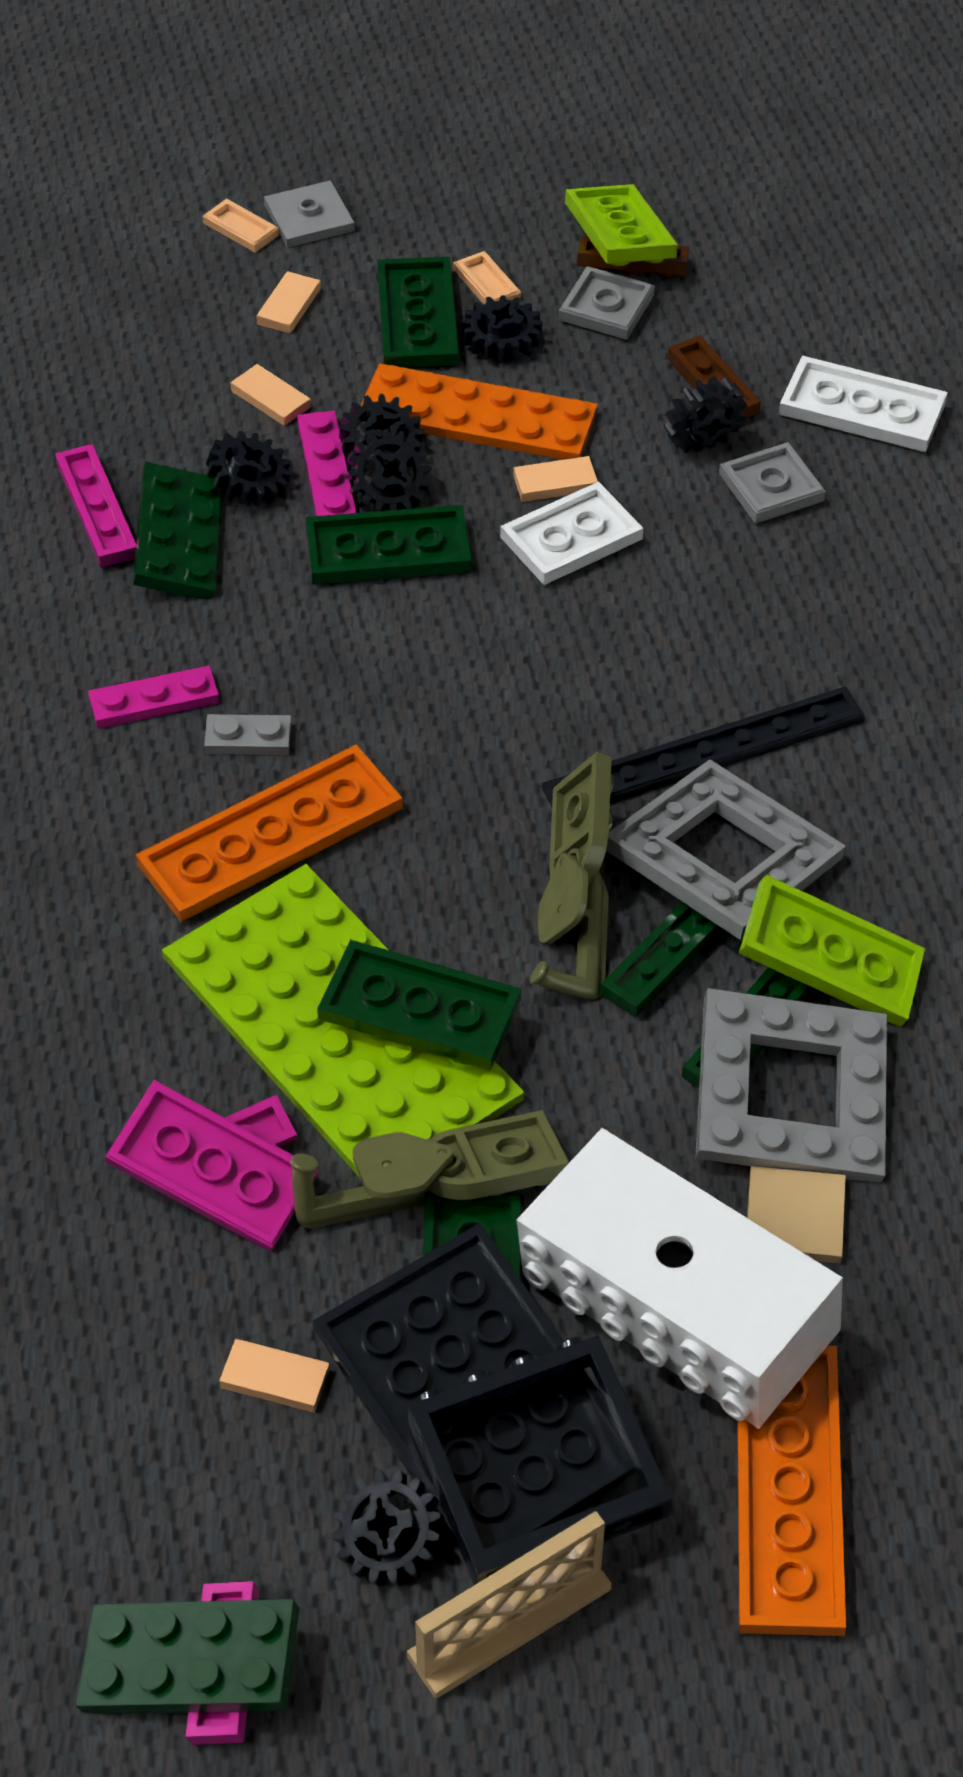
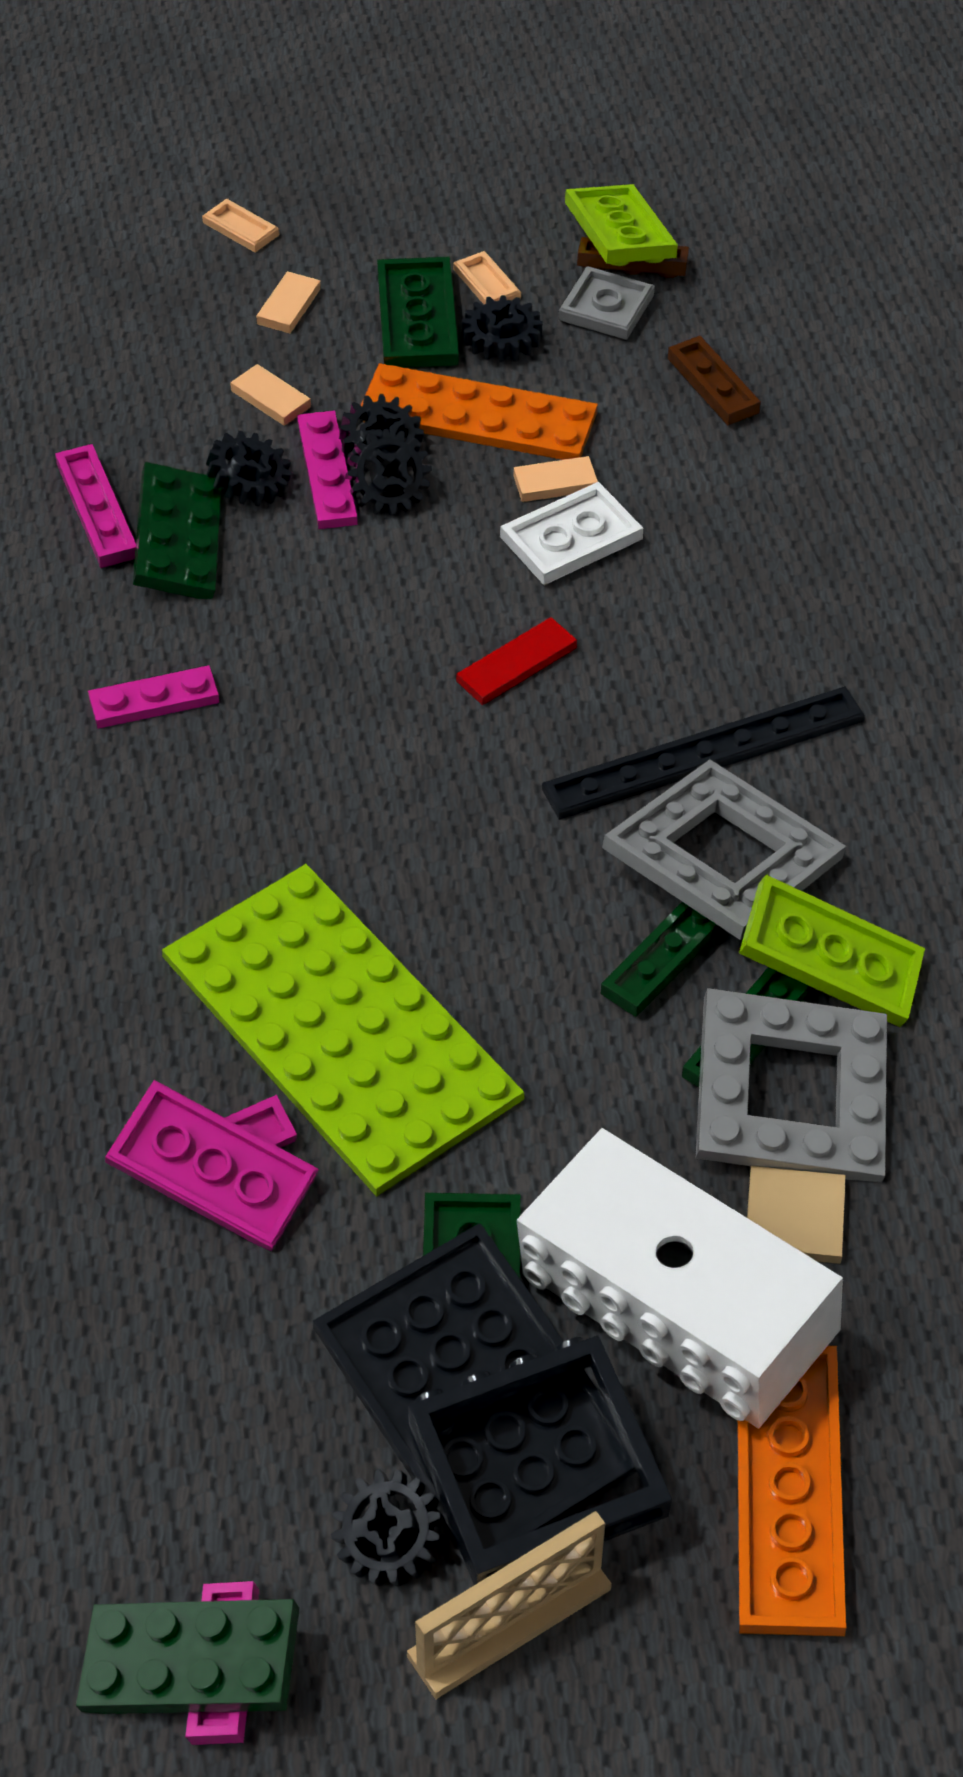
orange plate [135,744,403,922] -> none
light grey plate [204,714,291,755] -> none
light nougat tile [219,1338,330,1413] -> none
light grey plate [264,180,355,248] -> none
olive plate [290,1110,569,1228] -> none
dark green plate [305,505,471,585] -> none
dark green plate [317,939,521,1070] -> none
olive plate [530,752,614,1001] -> none
black gear [664,376,747,453] -> none
light grey plate [719,442,826,524] -> none
white plate [779,356,948,452] -> none
none -> red tile [456,617,577,706]

